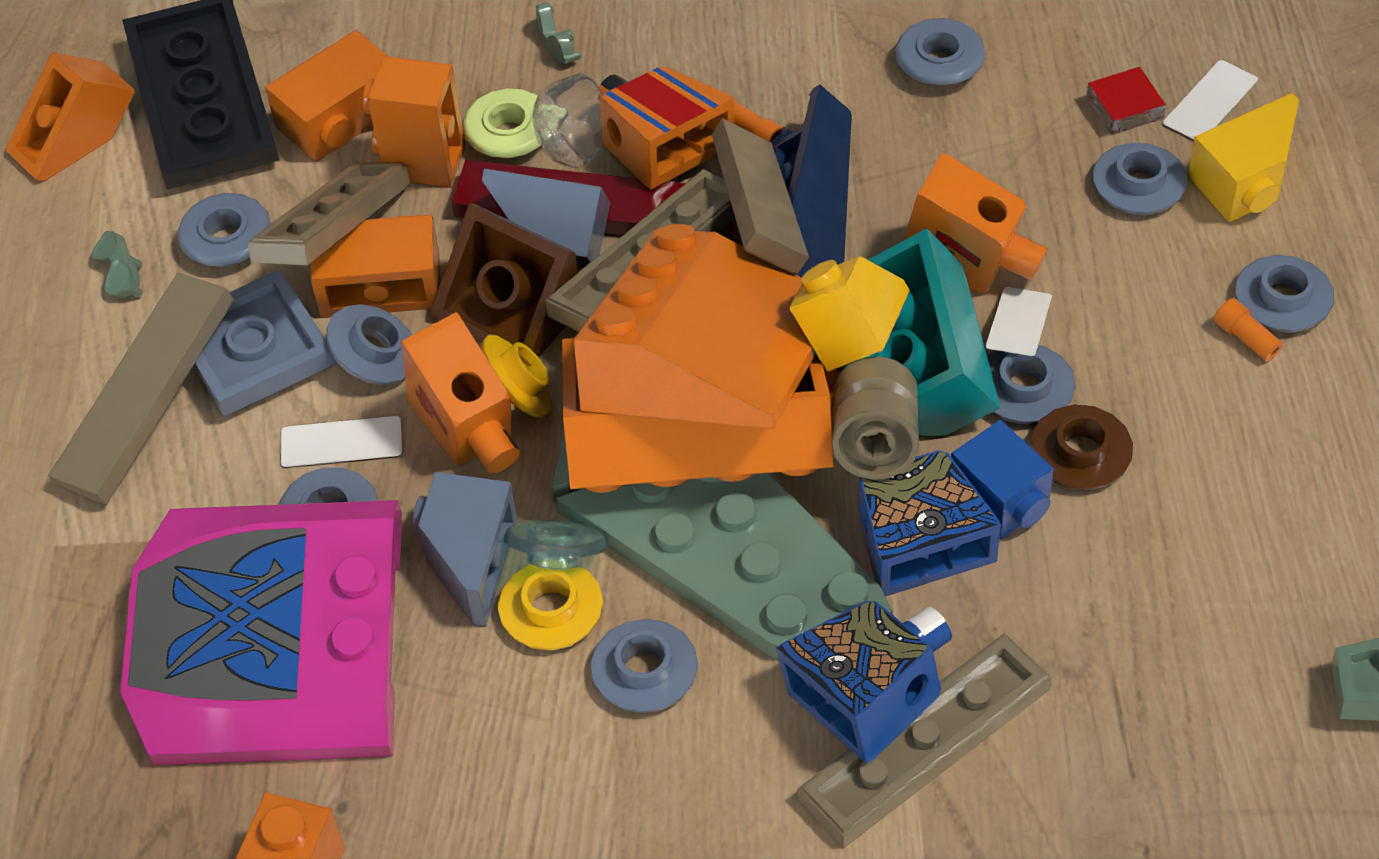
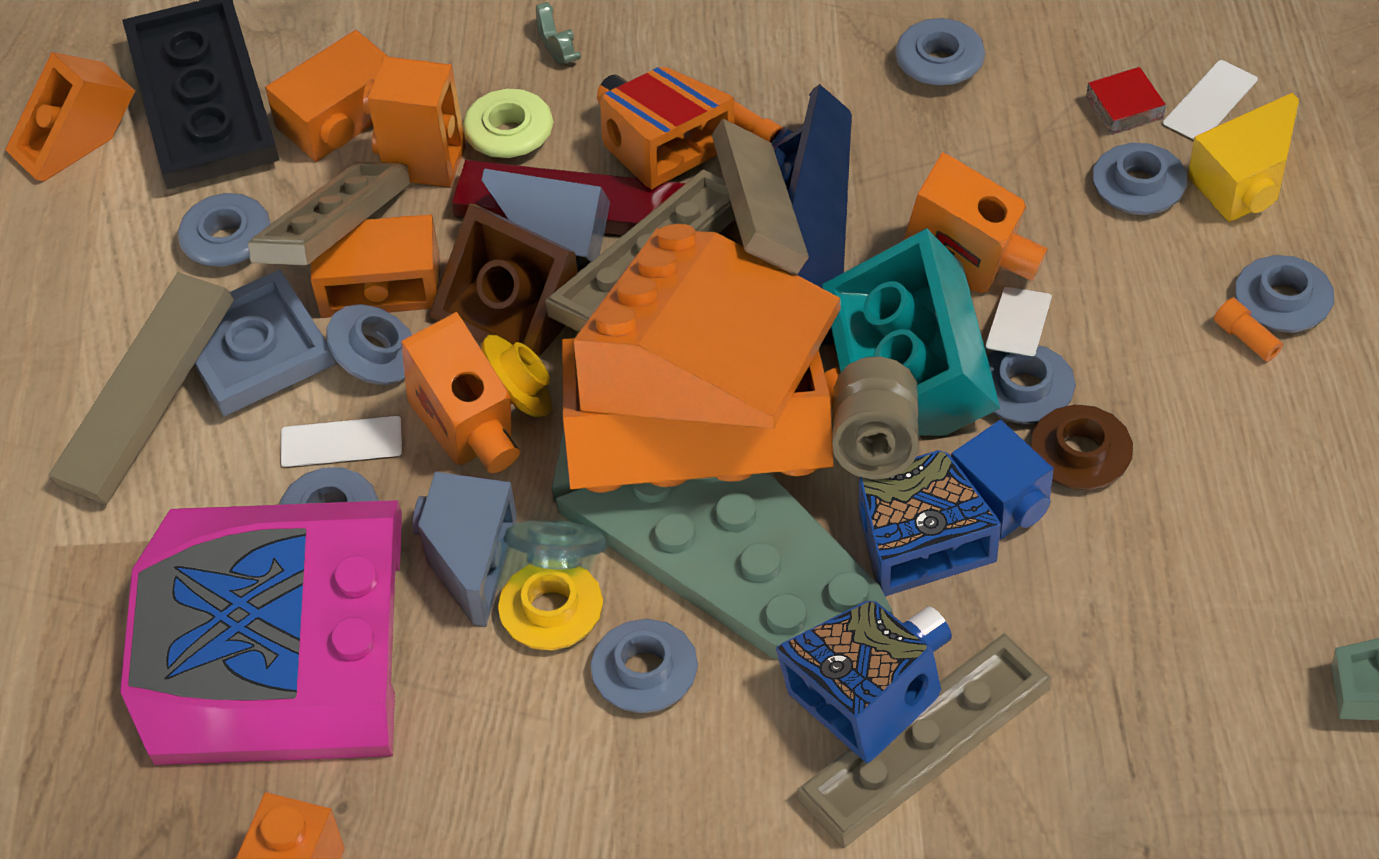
sand green piece [91,231,143,299] -> none
clear hair [532,73,604,169] -> none
yellow slope [790,256,910,372] -> none

